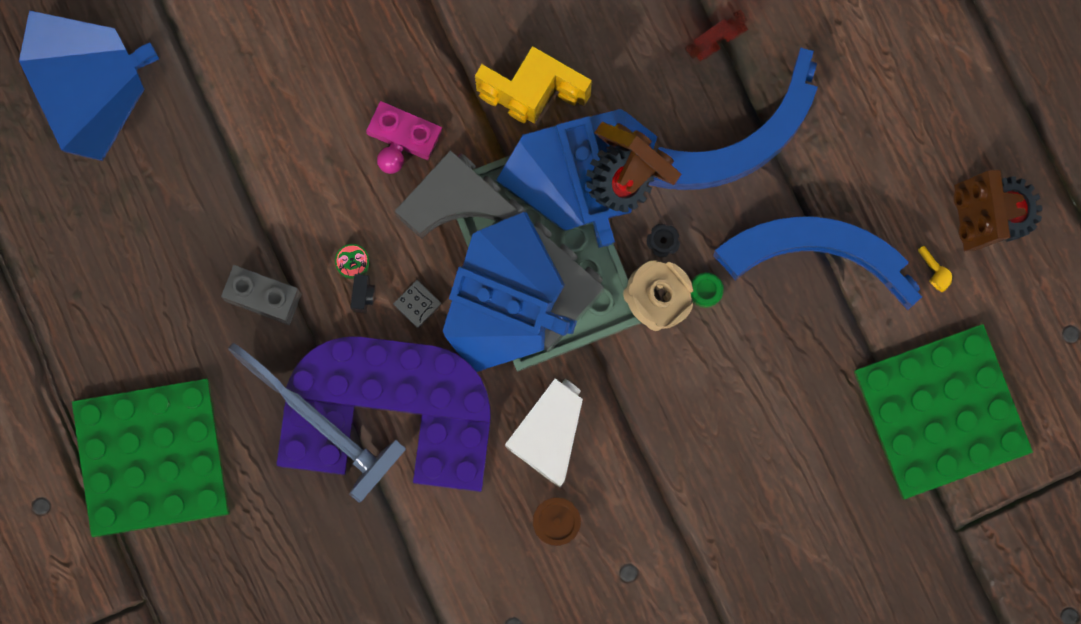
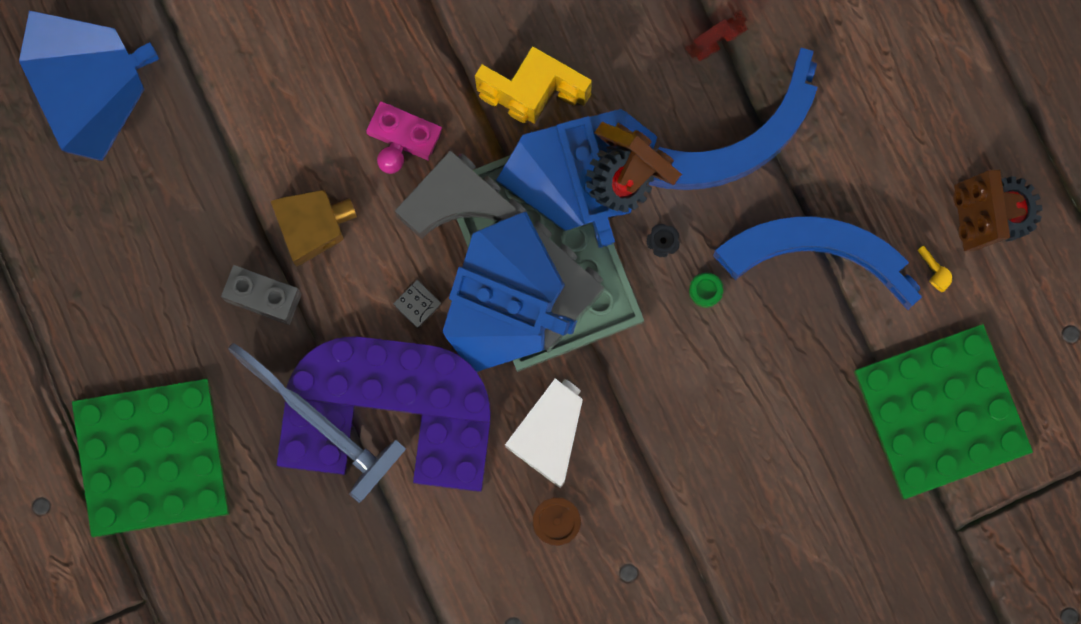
tile [335,244,370,279] -> none
black plate [350,274,375,314] -> none
tan plate [623,260,693,331] -> none
none -> pearl gold torso [271,190,357,266]

